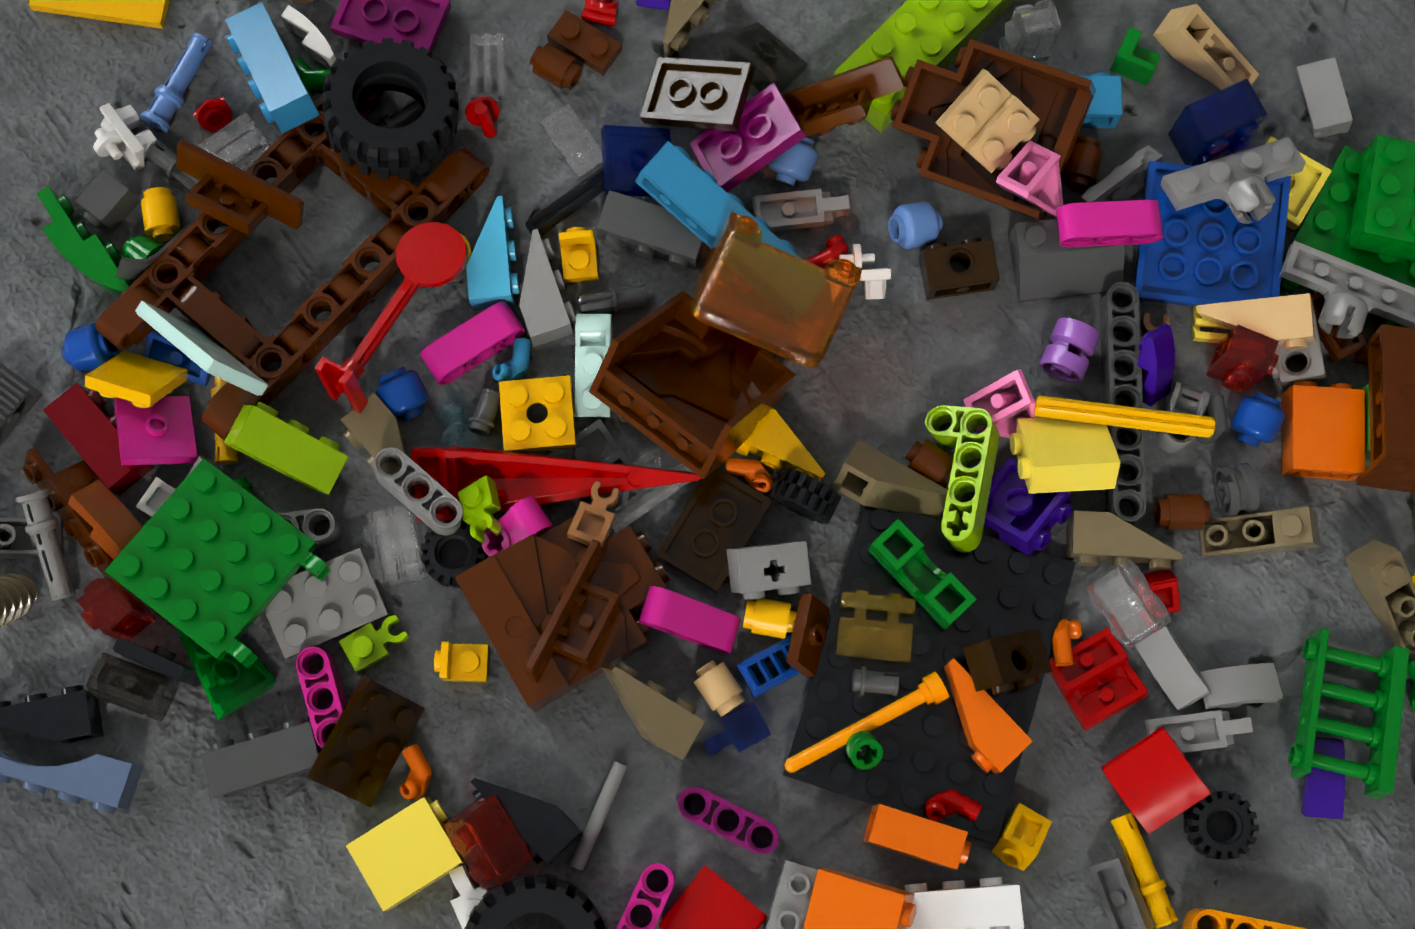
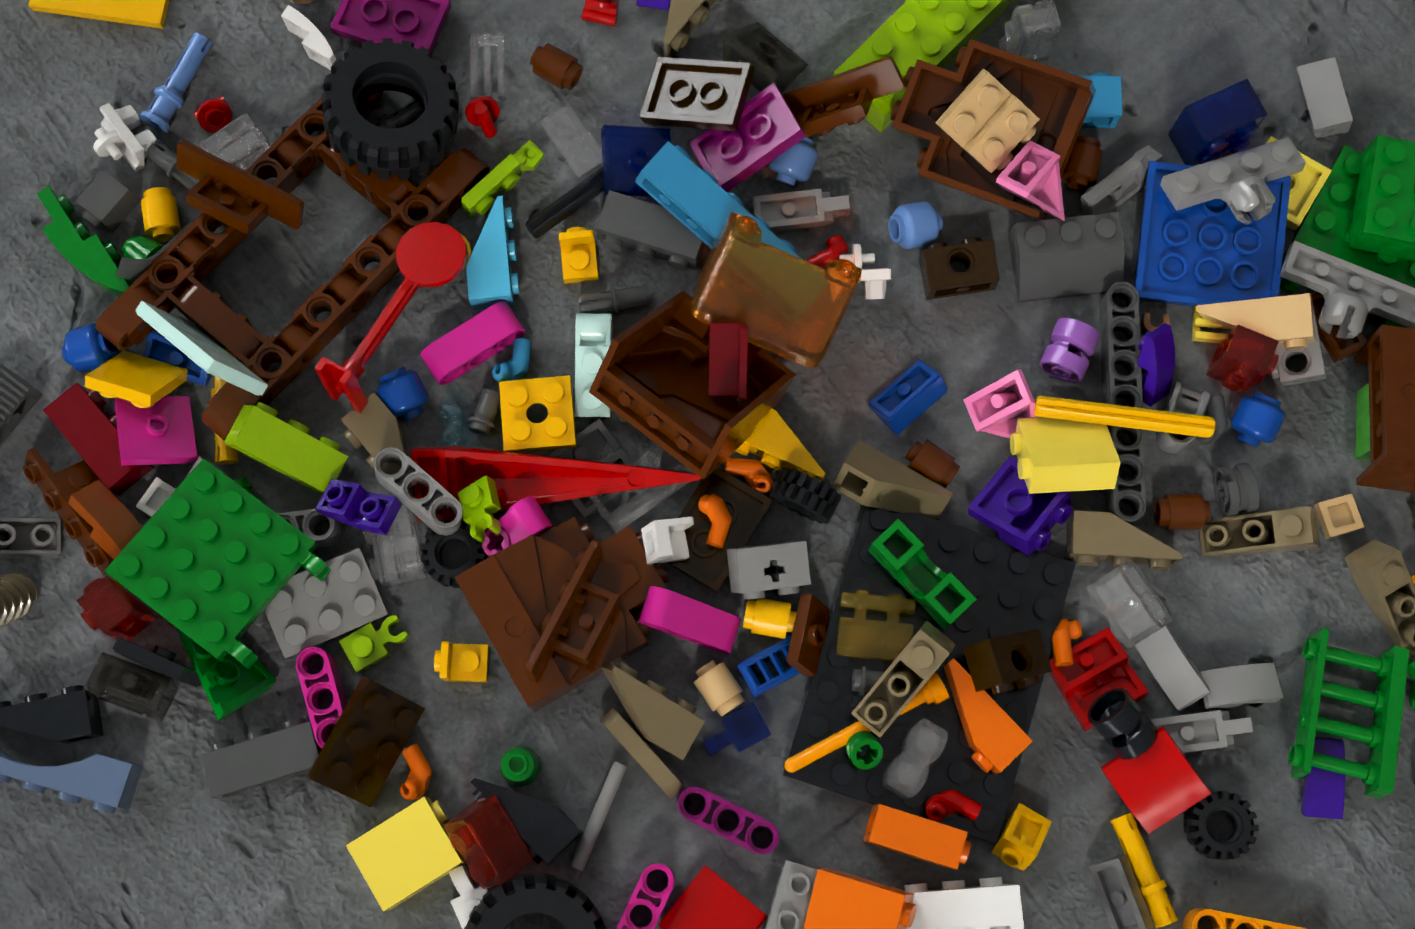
light grey pin [16,489,75,601] -> none
dark azure brick [225,2,320,134] -> none
green arm [293,58,331,92] -> none
light grey slope [519,229,576,347] -> none
reddish brown plate [547,10,622,76] -> none
medium nougat plate [567,481,619,548] -> none
lime beam [925,405,999,553] -> none
dark pink beam [1056,200,1163,247] -> none
green panel [1109,27,1160,86] -> none
red slope [1135,570,1181,618] -> none
tan slope [1153,4,1259,100] -> none
orange brick [1282,381,1365,481] -> none
none -> dark purple slope [315,478,402,535]
none -> lime hinge [461,140,544,219]
none -> green hat [500,745,541,787]
none -> dark tan beam [600,708,684,799]
none -> white panel [641,517,694,564]
none -> orange arm [698,494,732,548]
none -> dark red panel [708,322,748,400]
none -> dark tan slope [851,621,956,738]
none -> blue slope [867,359,947,435]
none -> clear brick [883,718,948,799]
none -> black wheel [1087,688,1158,759]
none -> tan plate [1313,493,1364,539]

